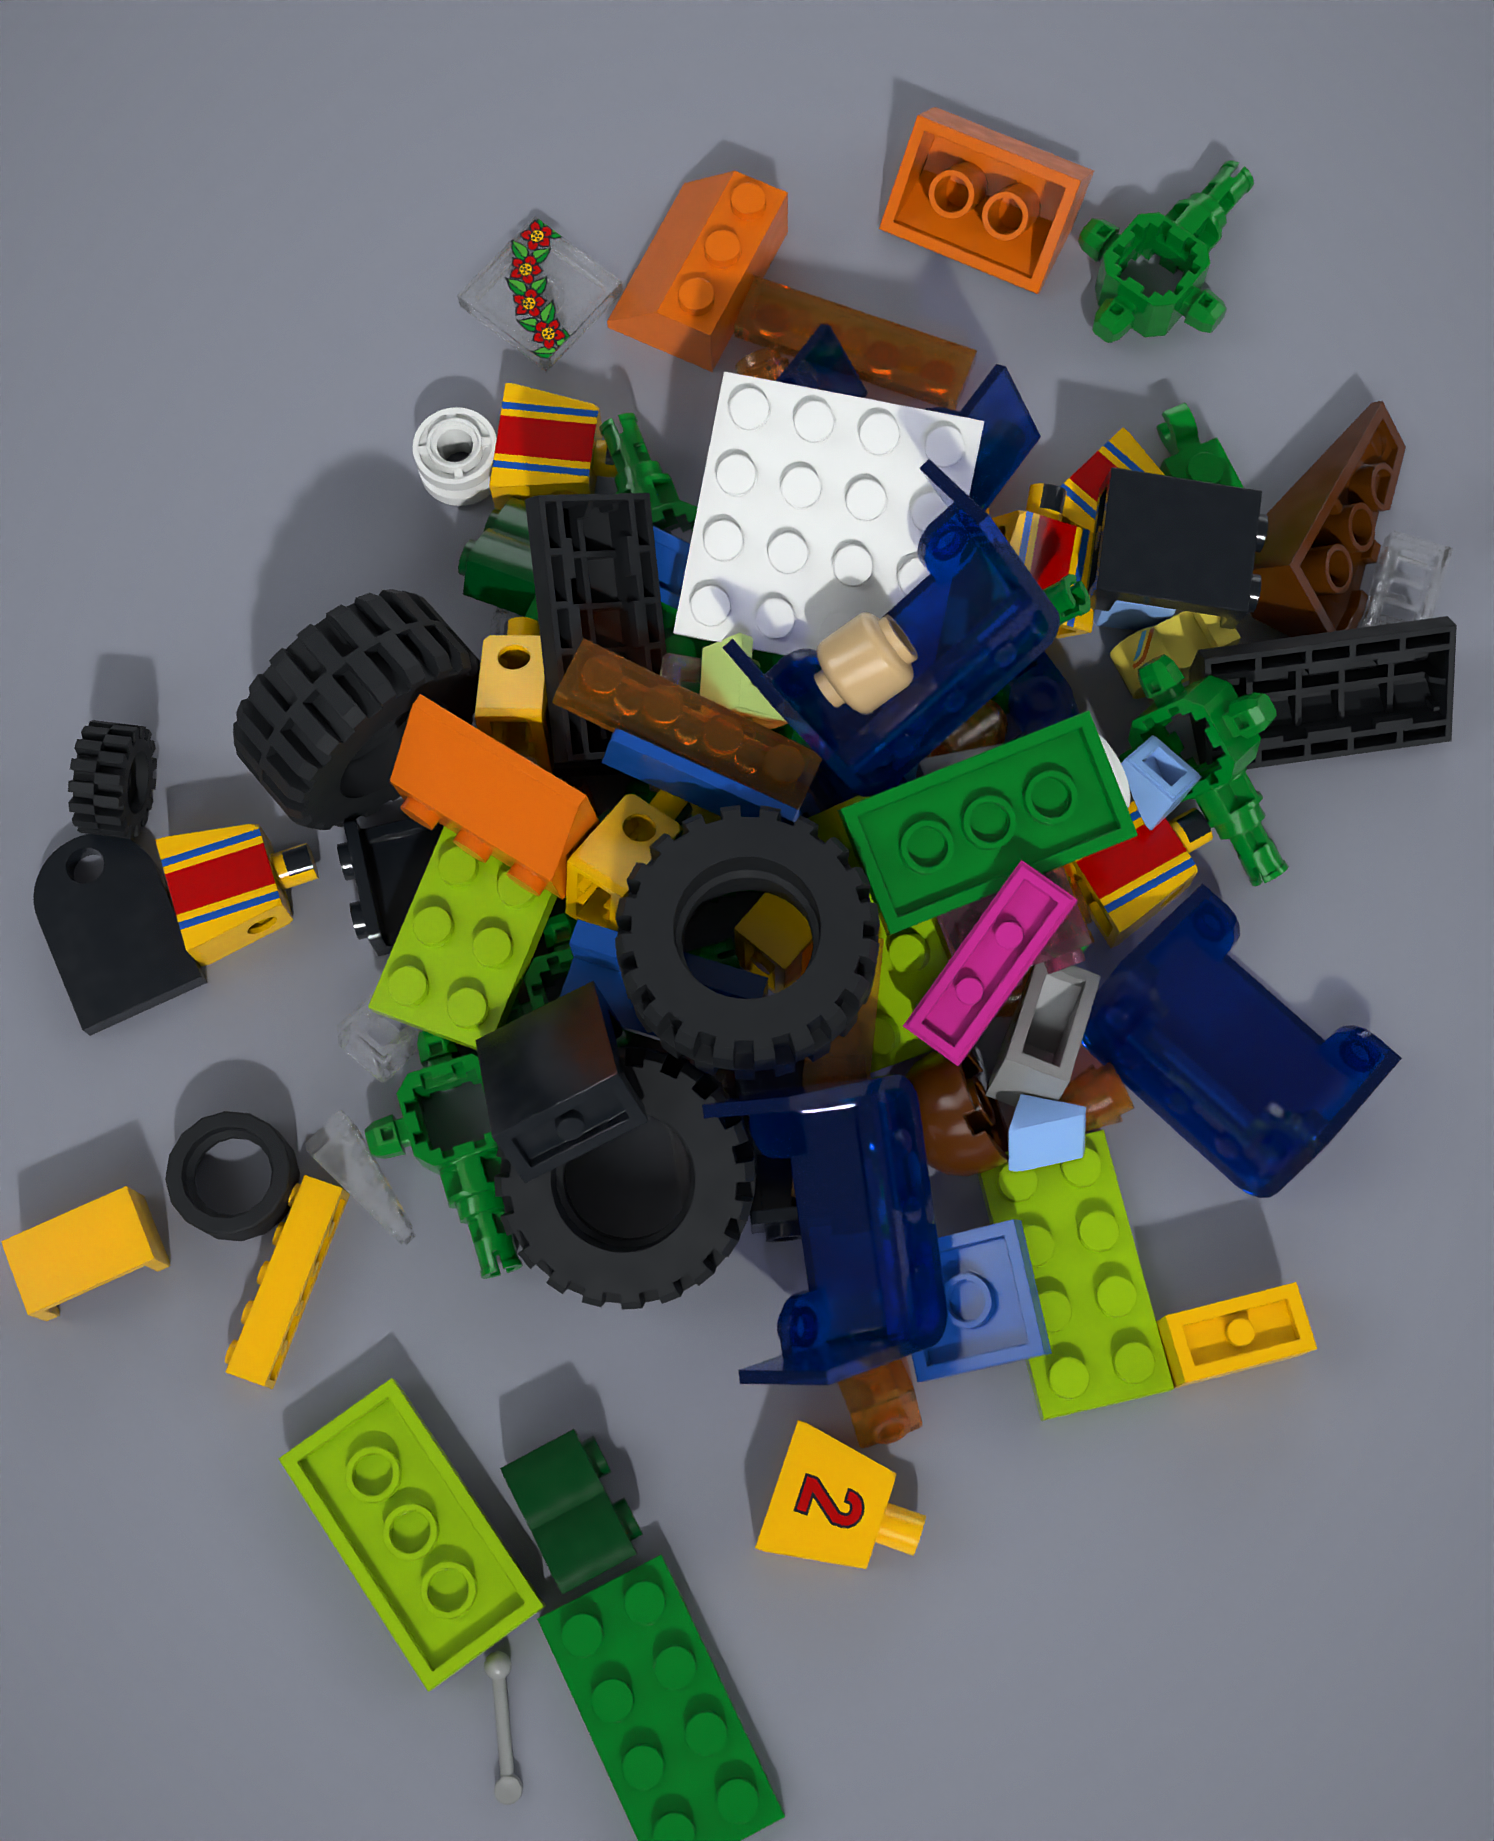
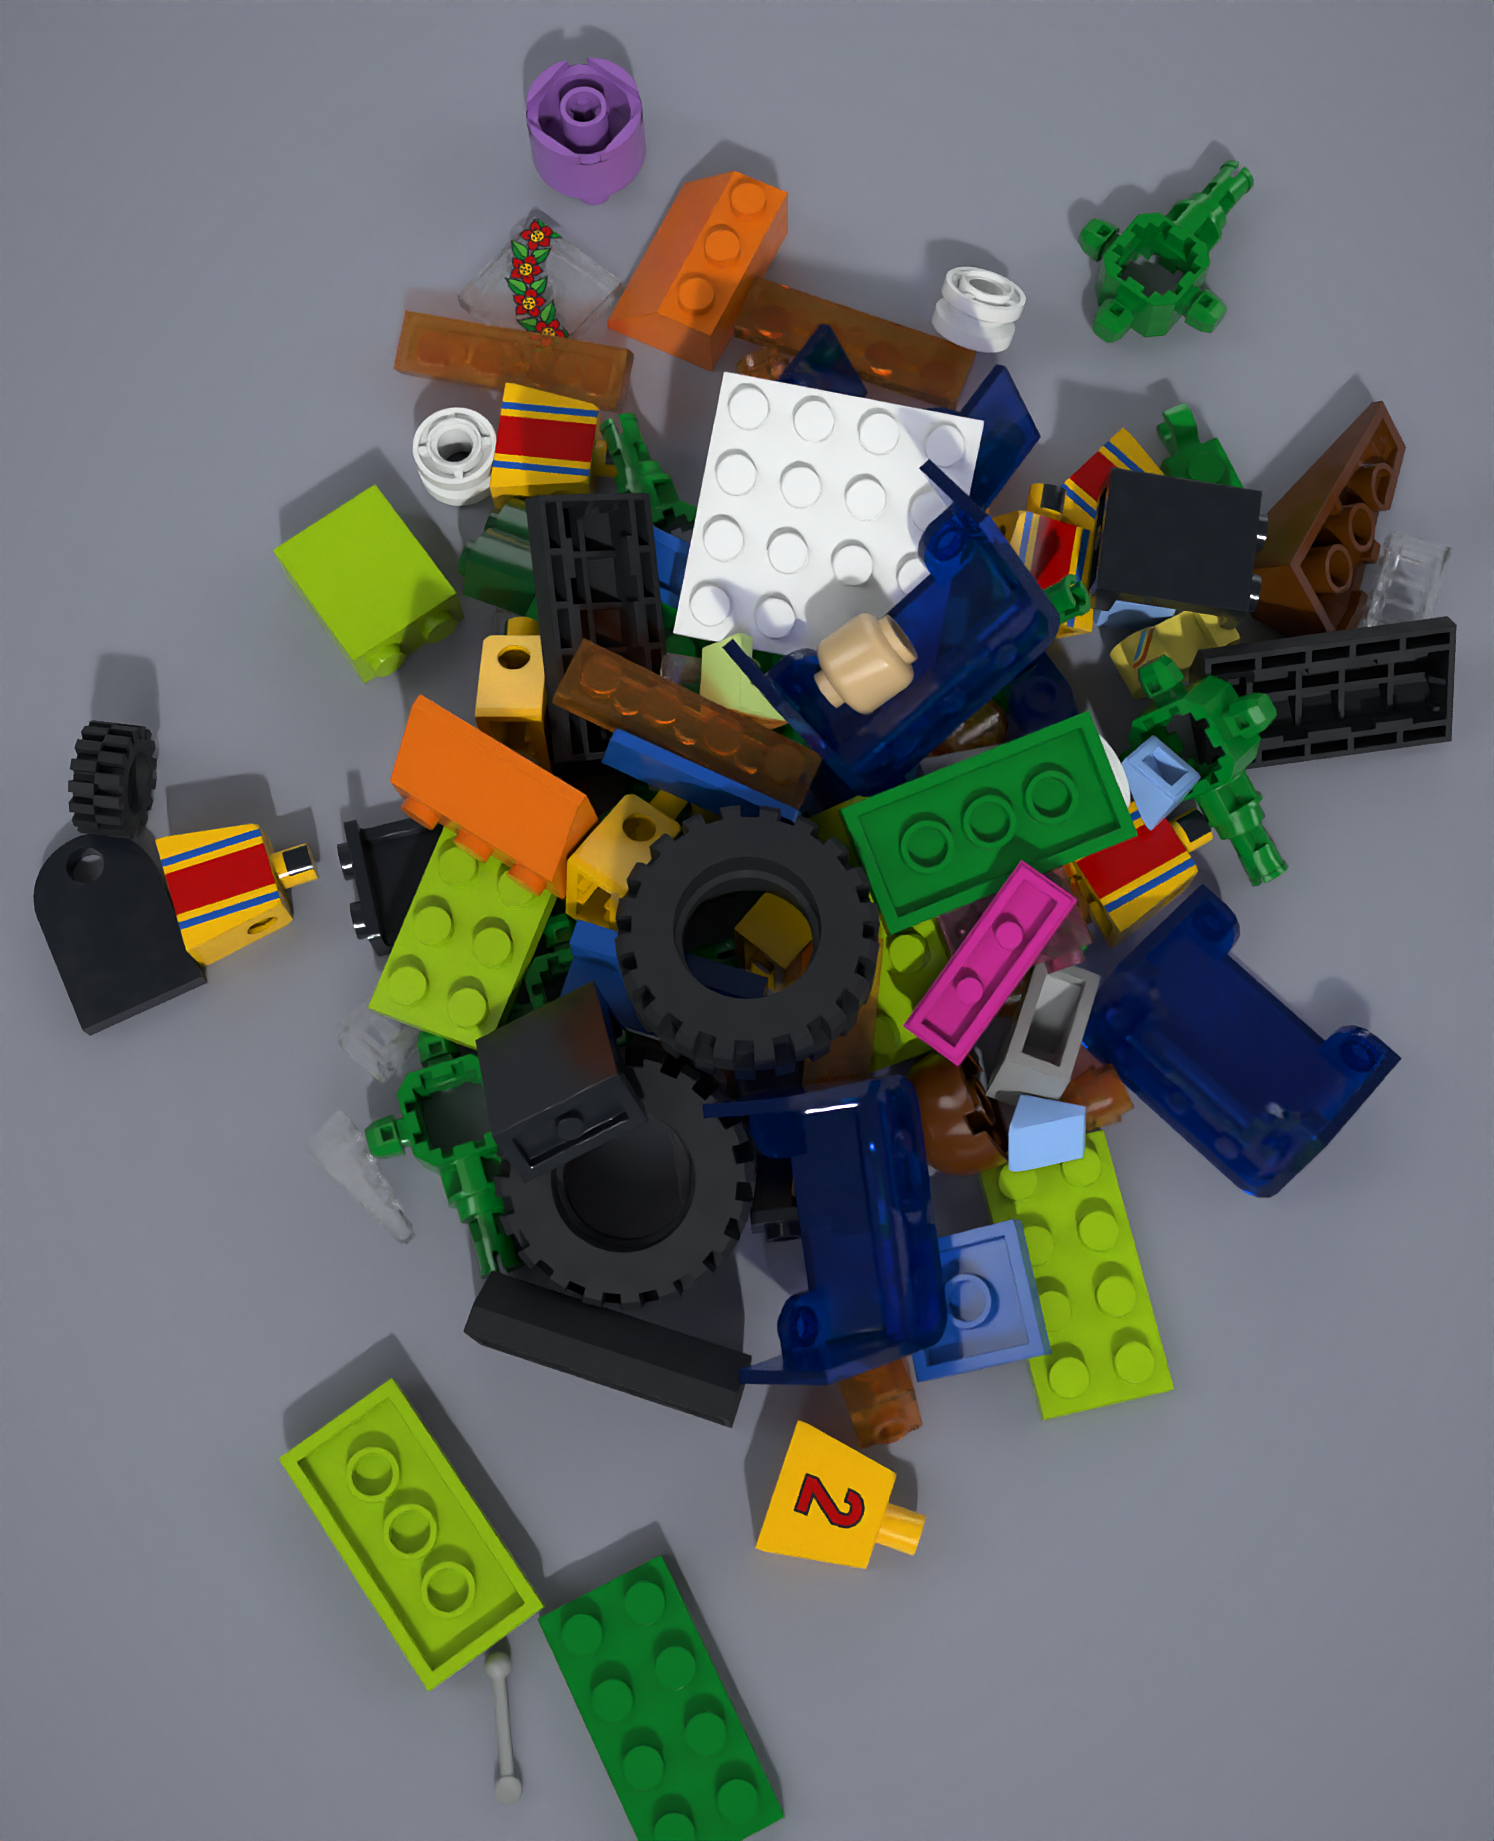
yellow panel [1,1186,171,1321] -> none
black tyre [165,1111,300,1241] -> none
yellow piece [225,1175,350,1389] -> none
black tyre [233,589,481,830] -> none
dark green brick [500,1429,643,1595] -> none
orange slope [879,107,1094,294] -> none
yellow panel [1156,1282,1317,1389] -> none
none -> lime brick [273,484,465,684]
none -> clear orange plate [393,310,635,414]
none -> black piece [463,1270,752,1428]
none -> medium lavender brick [526,57,646,205]
none -> white wheel [932,267,1026,353]

